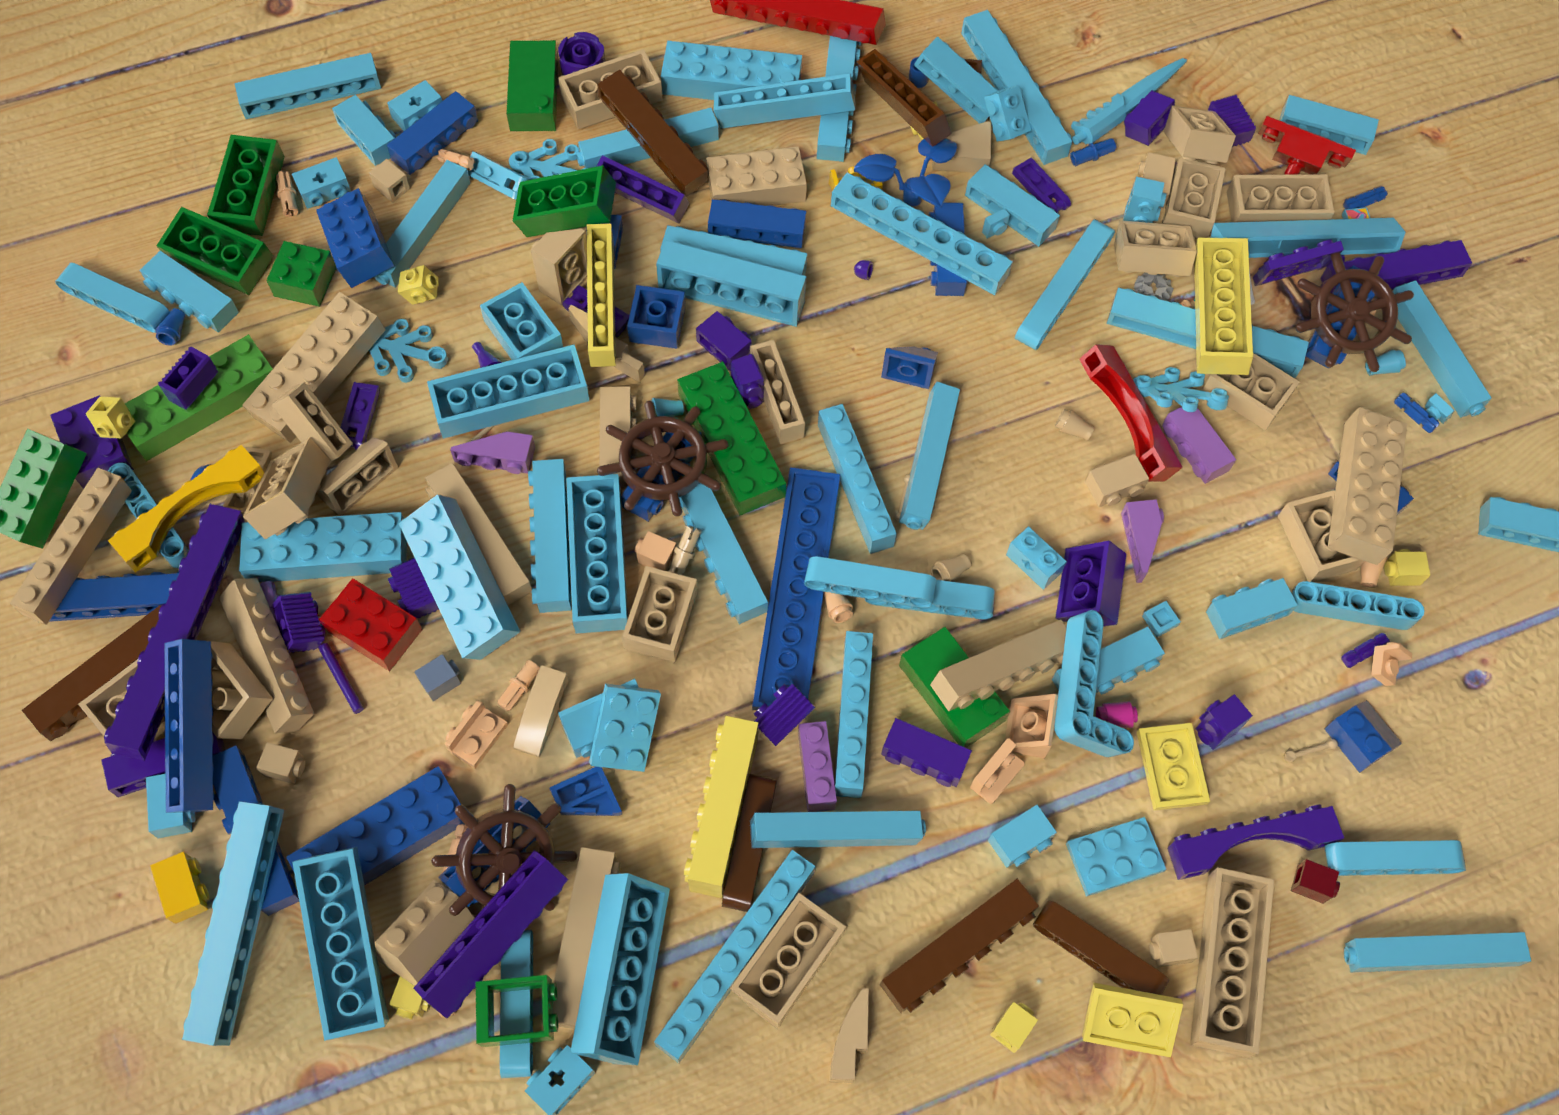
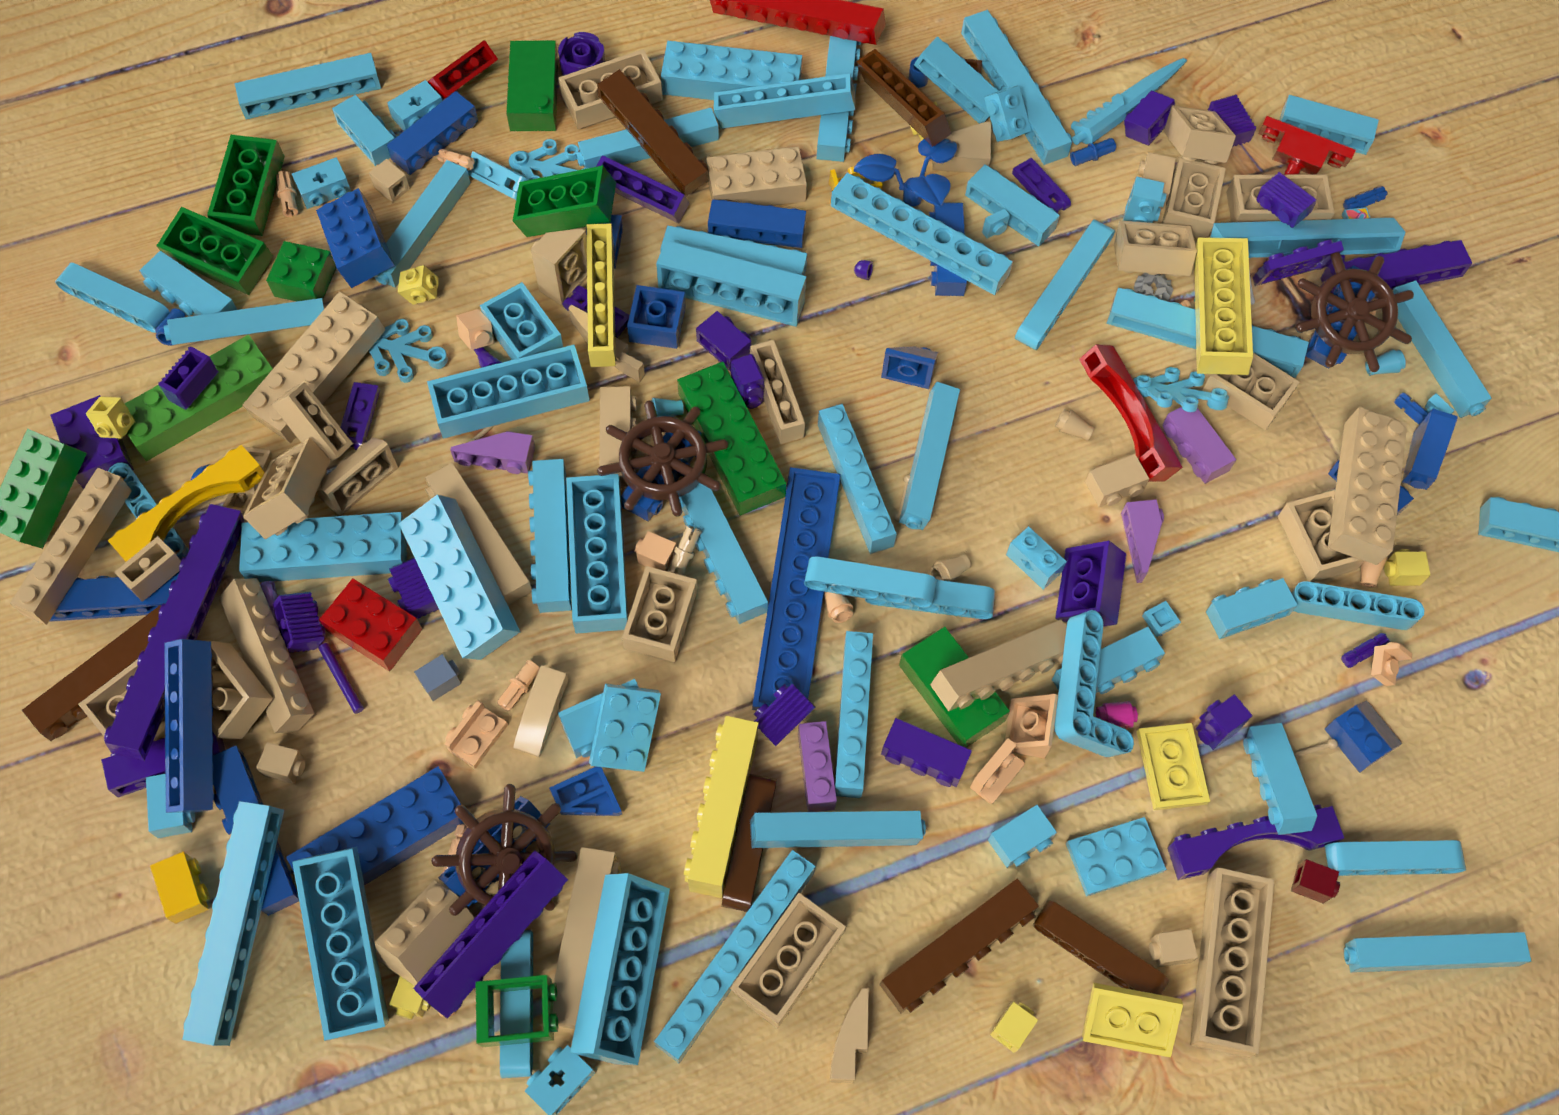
none -> tan brick [114,536,181,602]
none -> medium azure brick [164,298,324,345]
none -> red brick [427,40,498,100]
none -> light nougat brick [456,309,494,350]
none -> medium azure brick [1243,723,1317,835]
none -> dark purple brick [1256,172,1317,228]
none -> blue slope [1402,409,1458,490]

